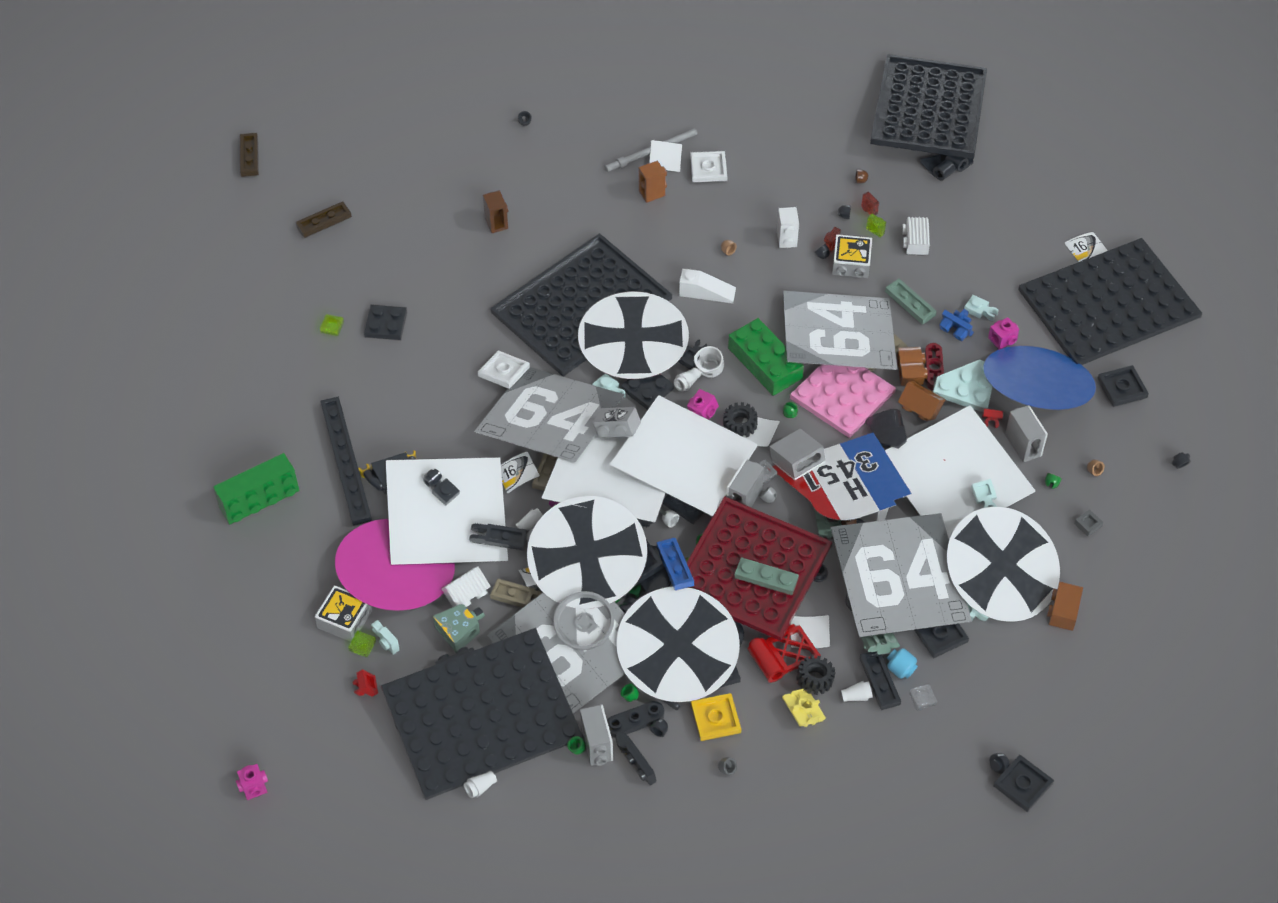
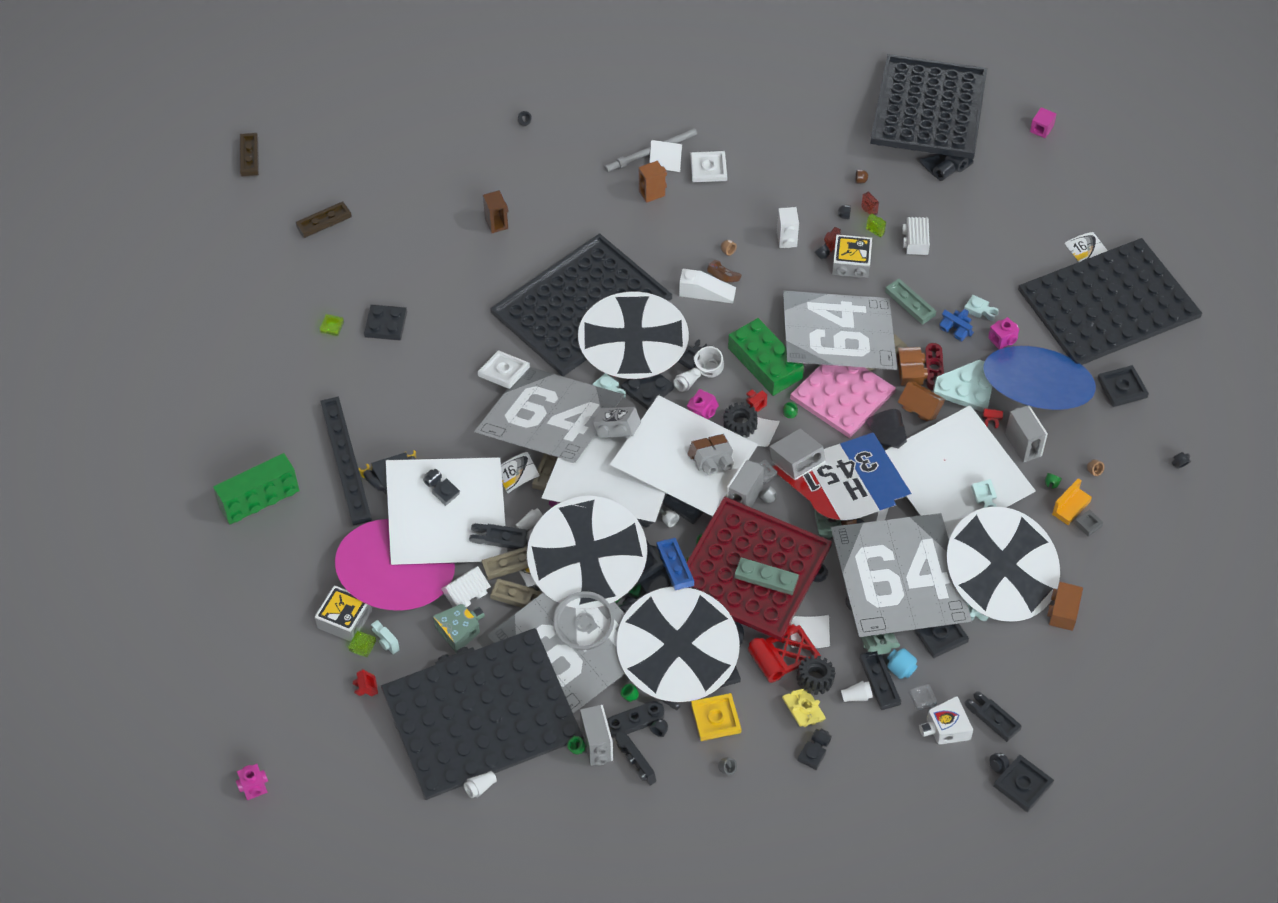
none -> dark tan plate [481,547,529,580]
none -> light grey hips [688,434,734,475]
none -> reddish brown piece [707,260,742,283]
none -> red tile [746,389,768,412]
none -> black plate [798,728,832,770]
none -> white torso [919,696,973,744]
none -> black hinge [964,691,1022,742]
none -> dark pink brick [1030,107,1057,138]
none -> light orange panel [1052,478,1092,525]

